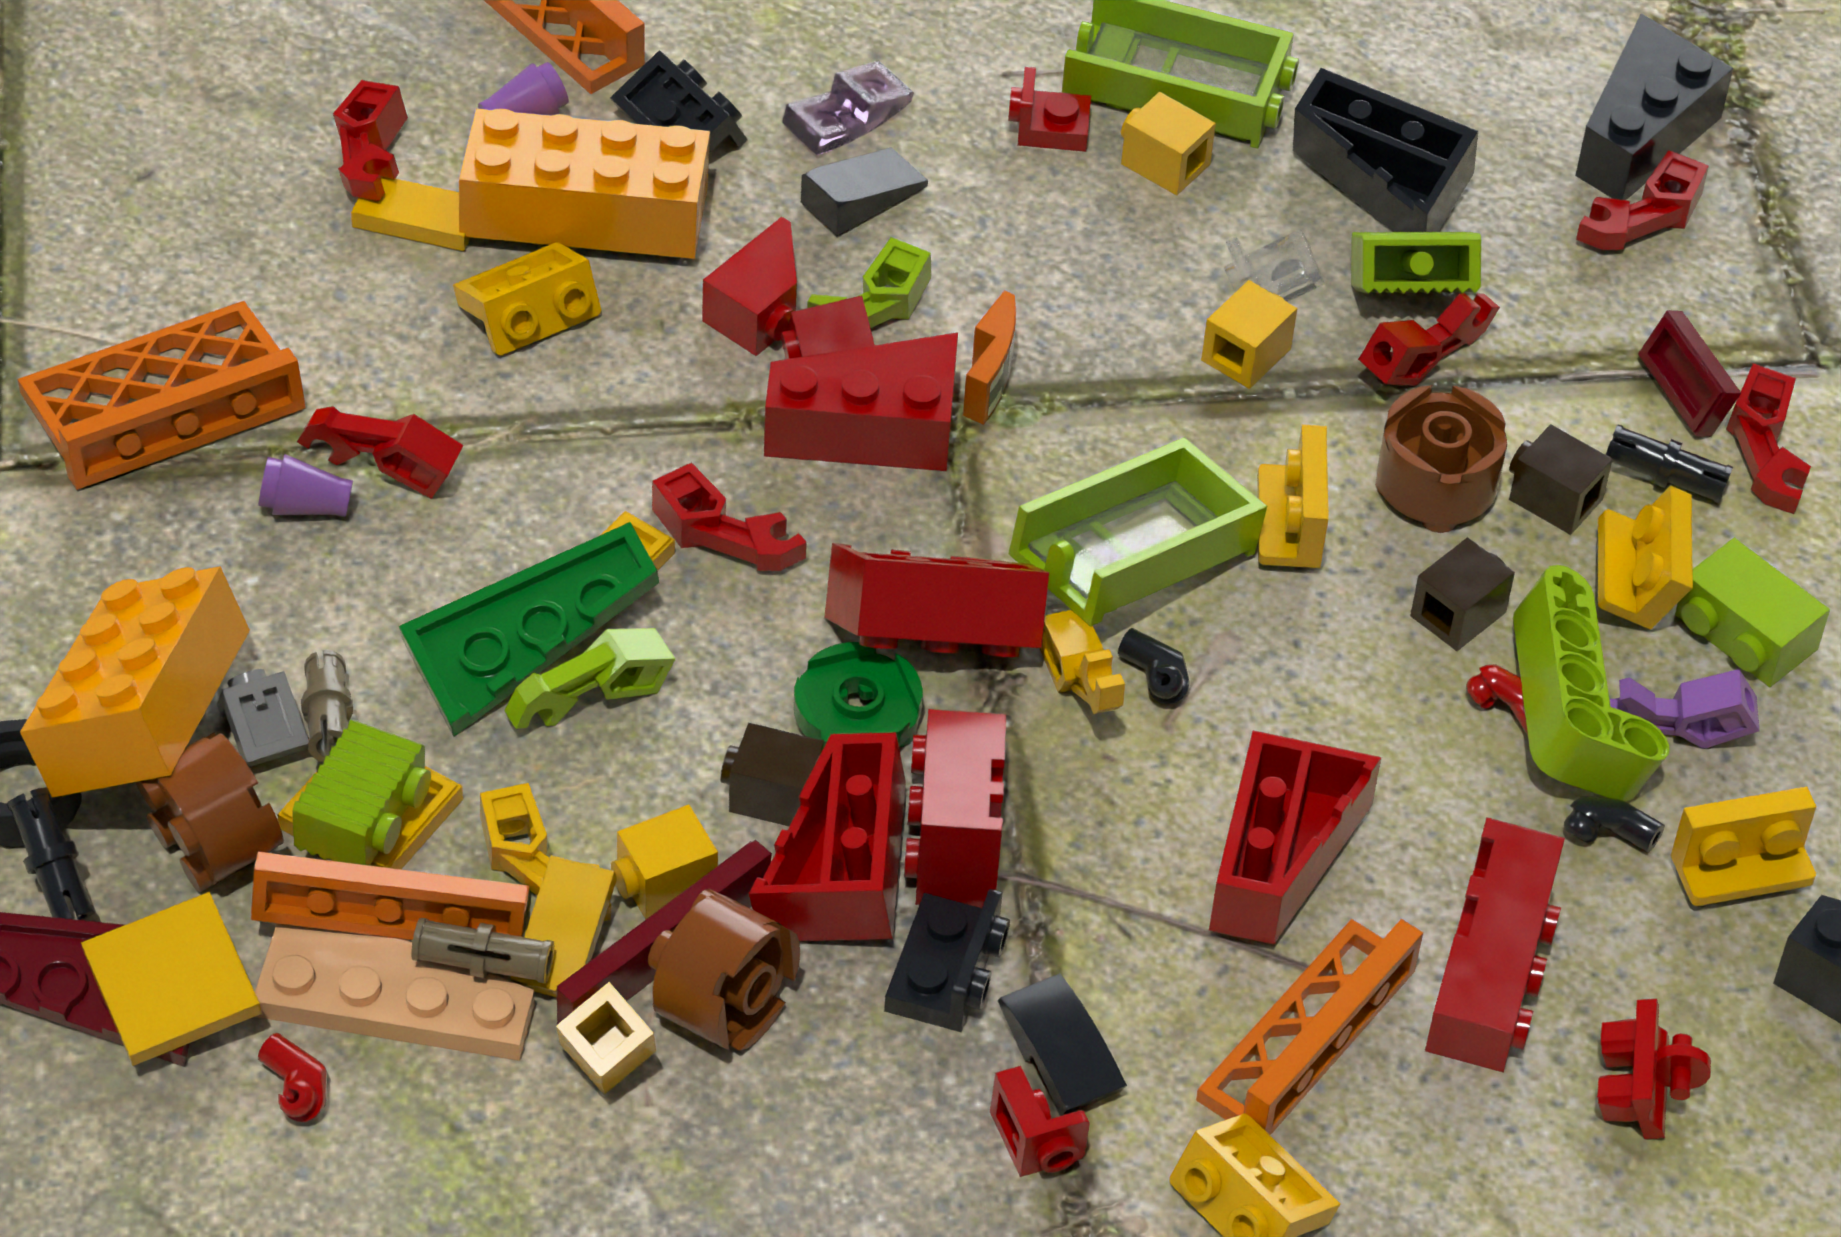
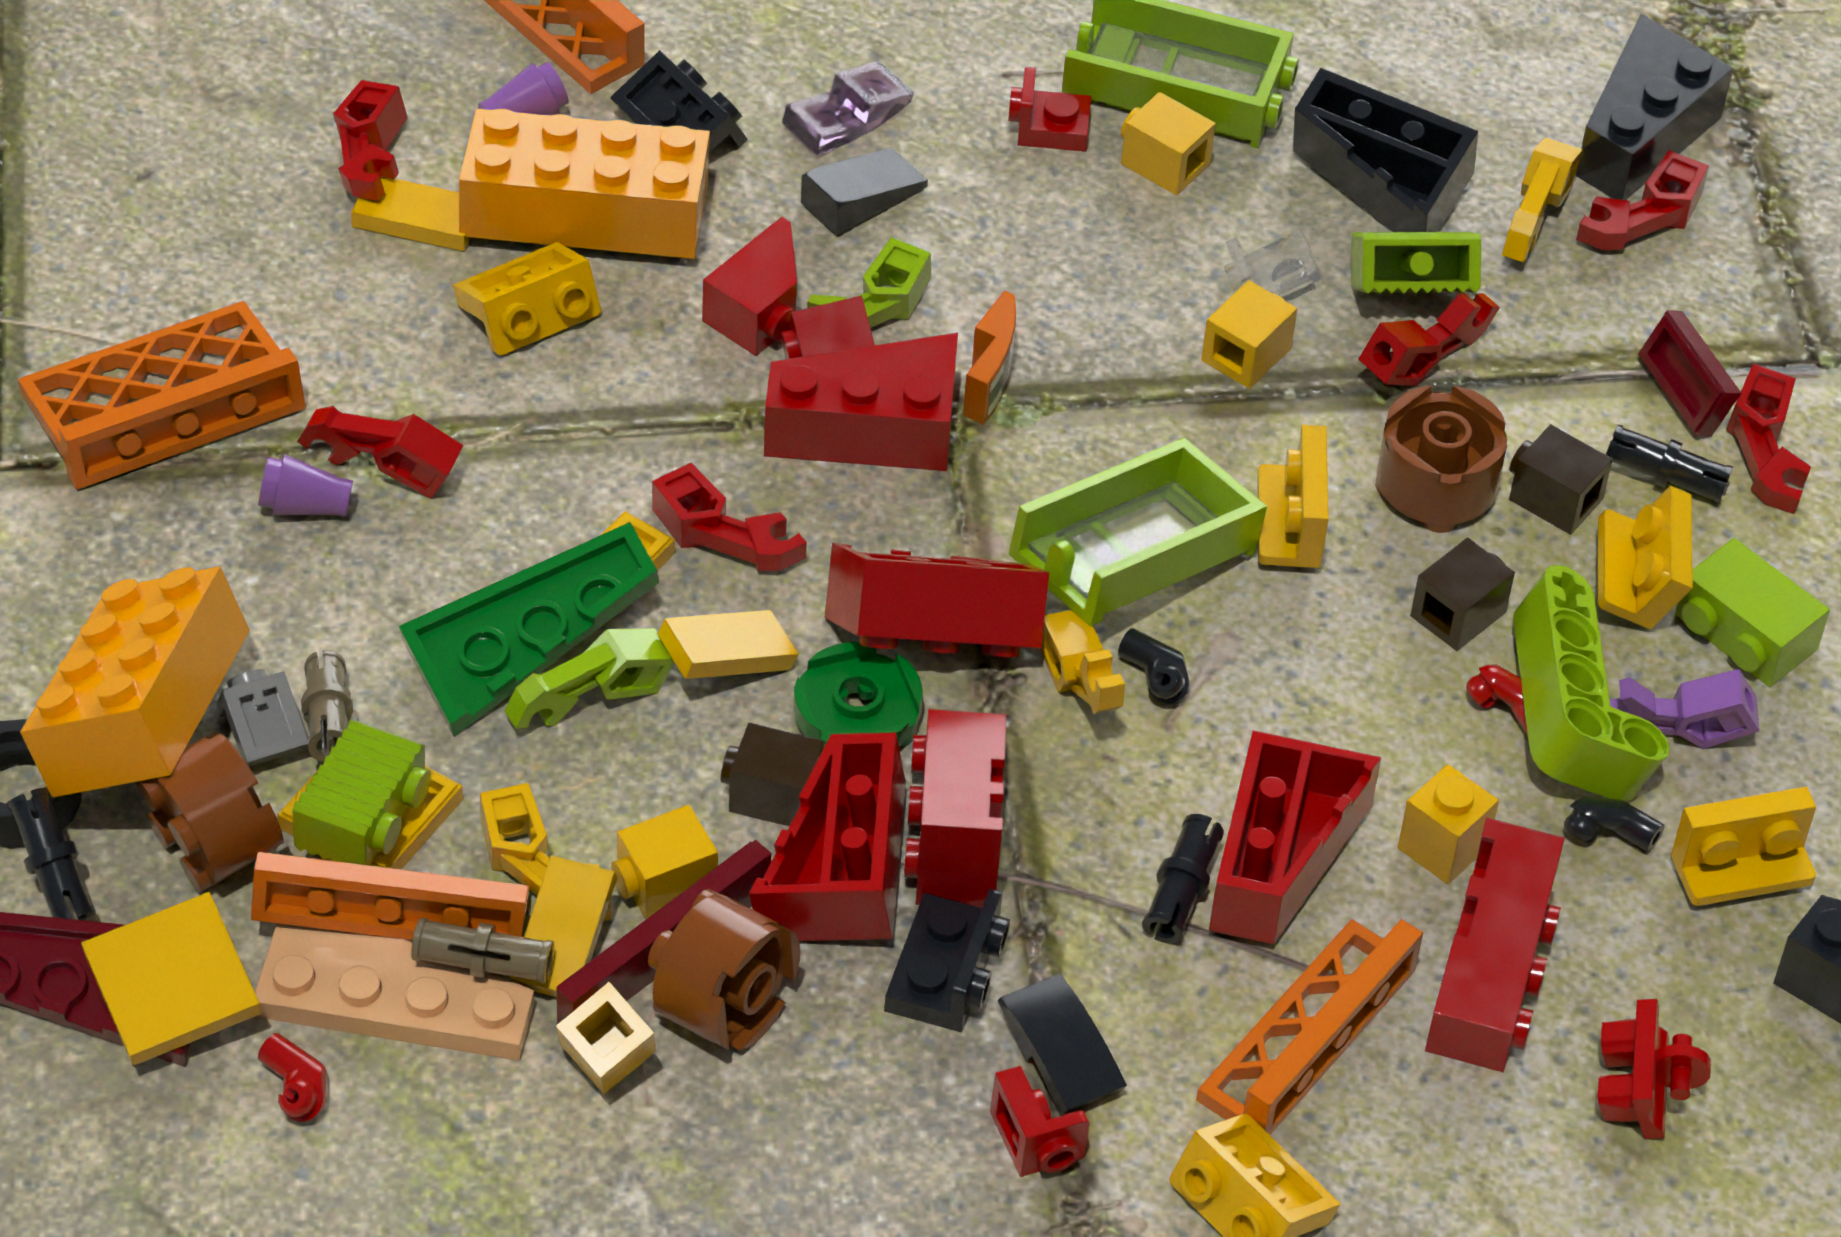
none -> yellow tile [657,610,799,679]
none -> black pin [1142,814,1224,944]
none -> yellow brick [1397,764,1499,885]
none -> yellow piece [1501,137,1583,263]

